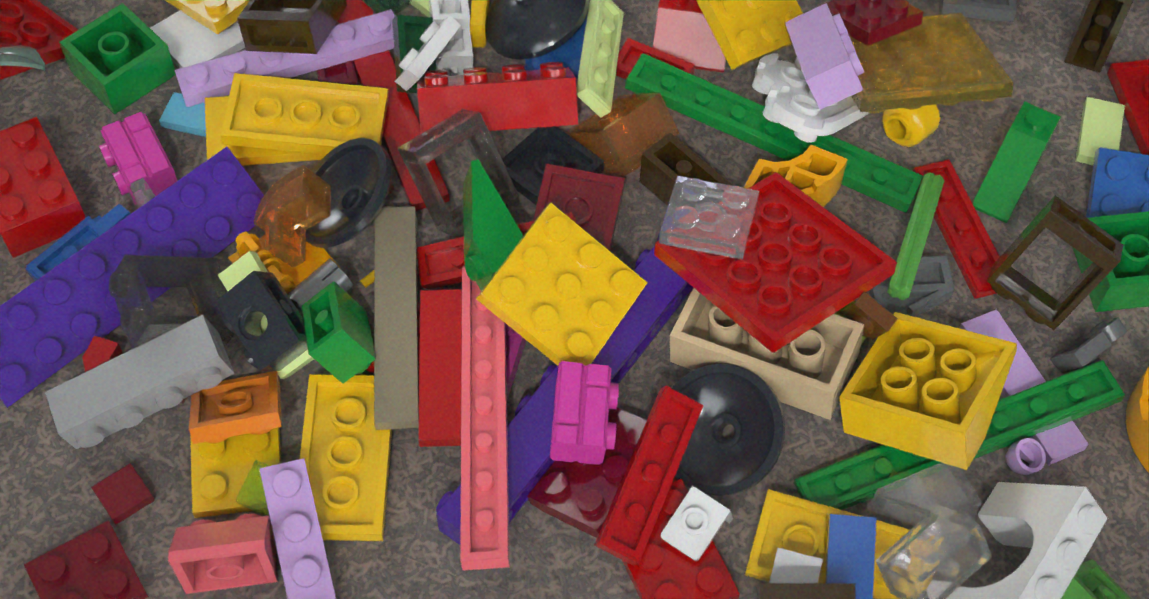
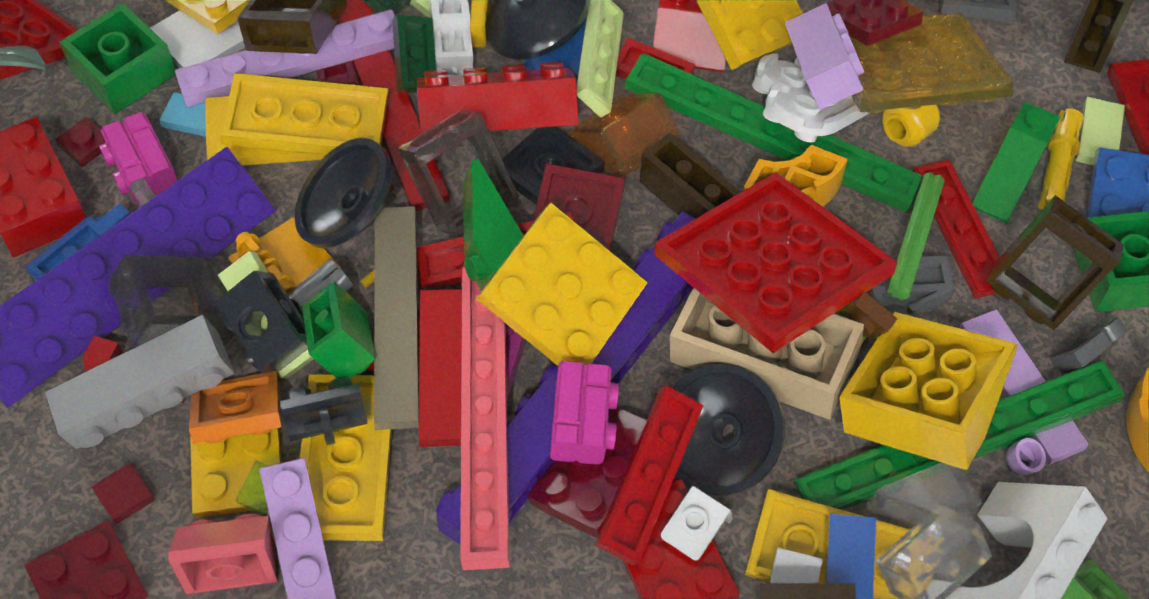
clear orange brick [254,165,331,268] -> none
white plate [395,15,461,91] -> none
clear plate [659,176,759,259] -> none
none -> dark red plate [55,118,105,167]
none -> black hips [280,377,368,445]
none -> yellow pin [1038,108,1083,209]

